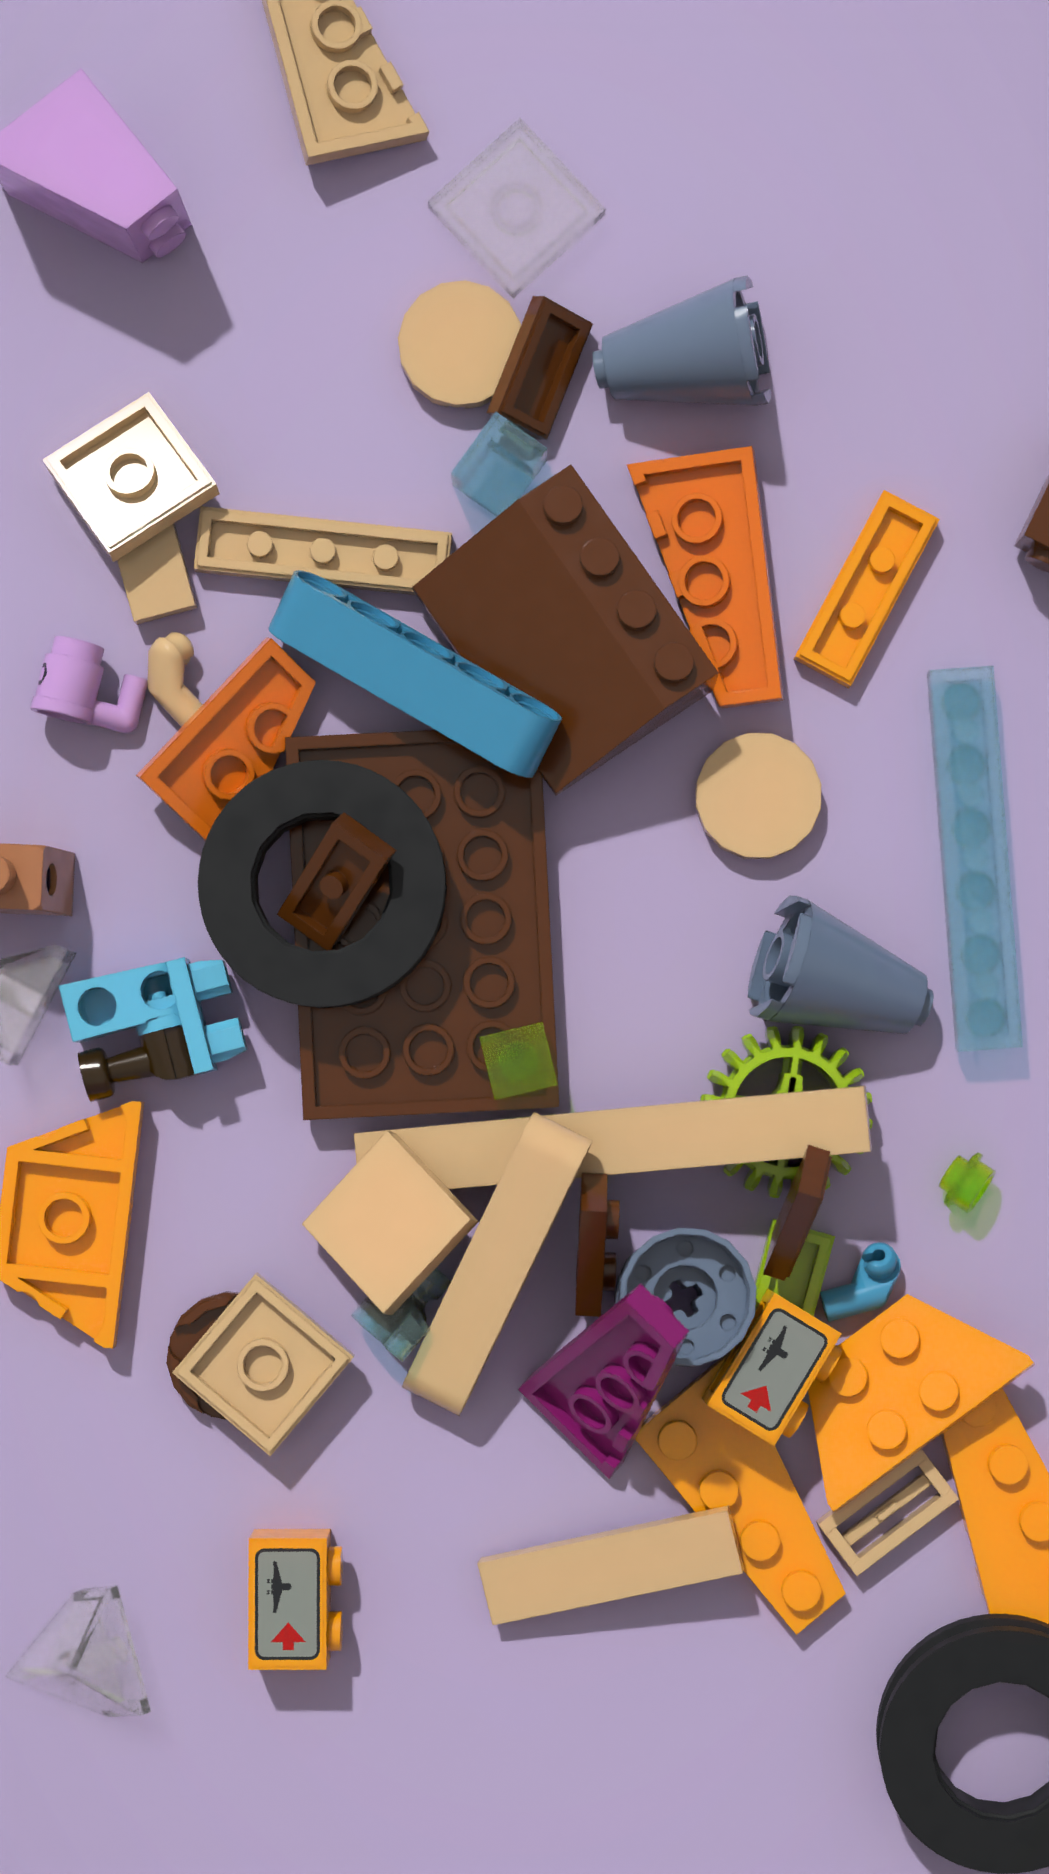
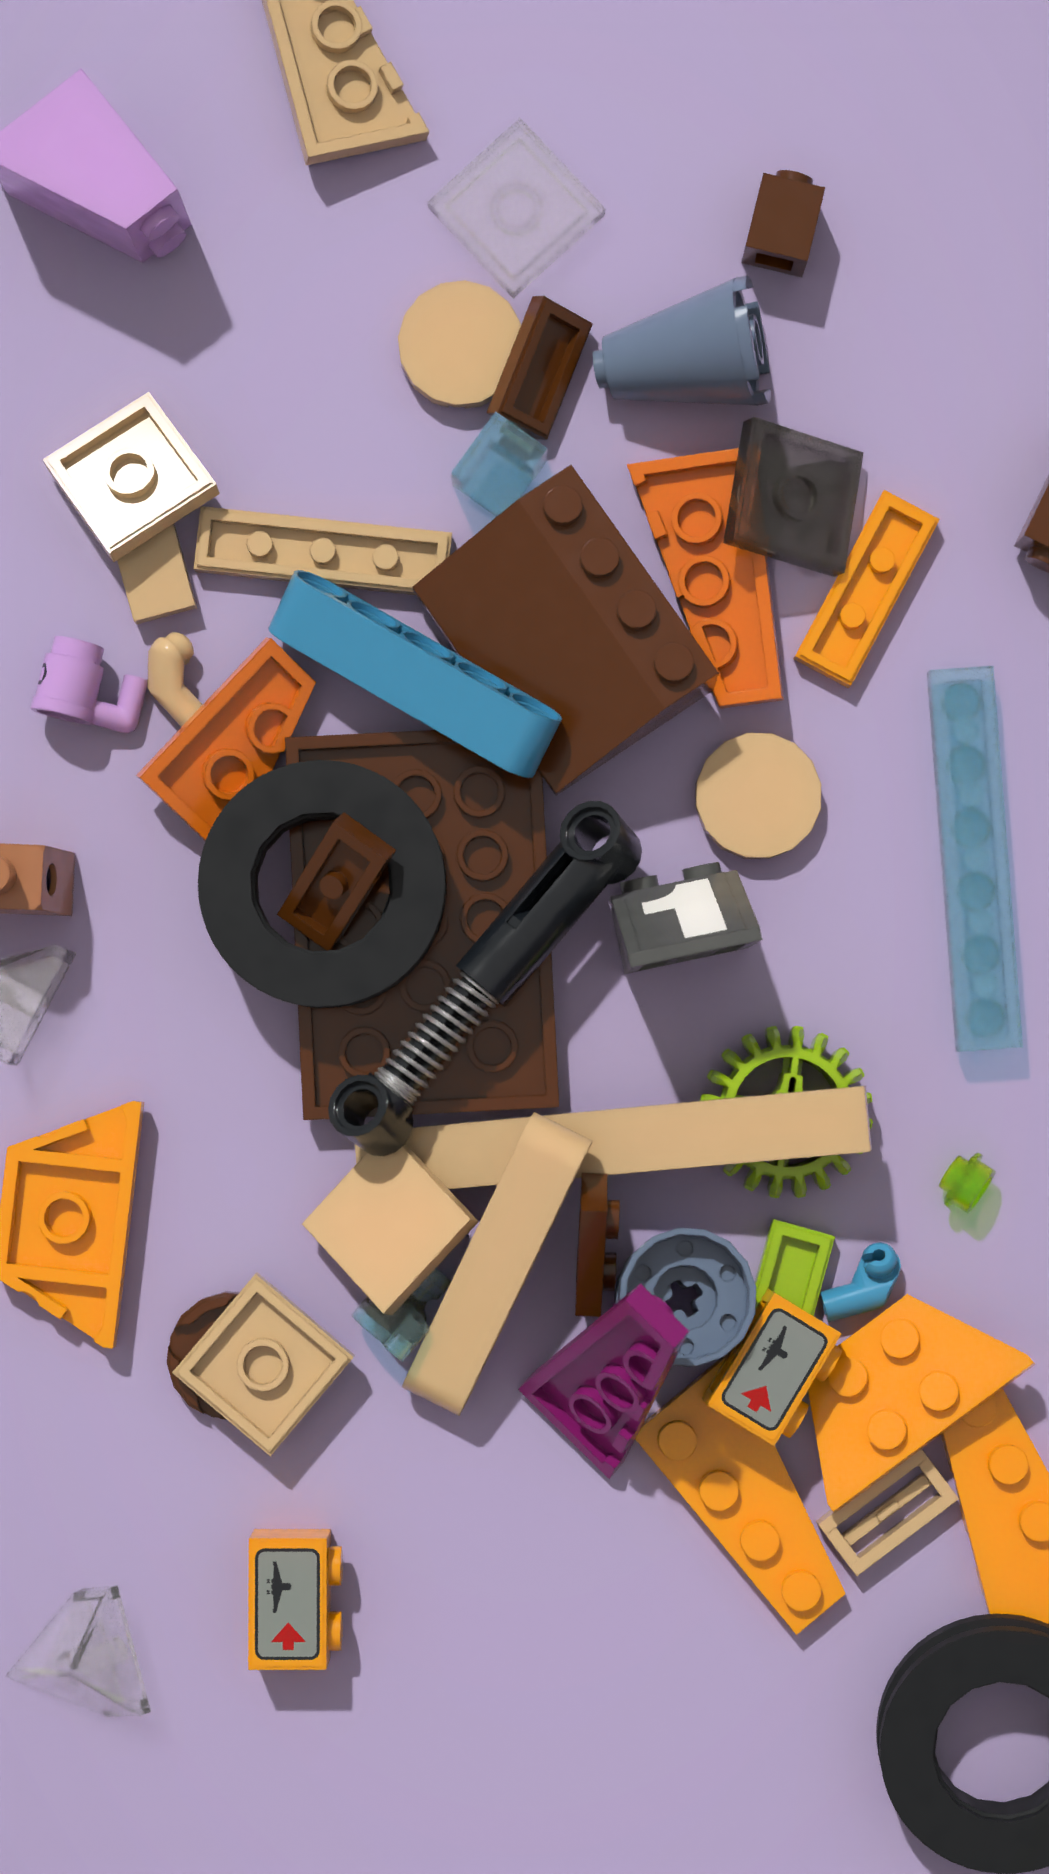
medium azure hips [59,957,248,1102] -> none
tan tile [477,1505,744,1625] -> none
clear neon green plate [480,1022,558,1100] -> none
sand blue cone [747,896,934,1034] -> none
reddish brown tile [763,1145,832,1281] -> none
none -> black piece [328,801,642,1156]
none -> dark grey slope [609,862,762,974]
none -> clear smoke tile [723,417,864,577]
none -> reddish brown brick [741,170,825,277]

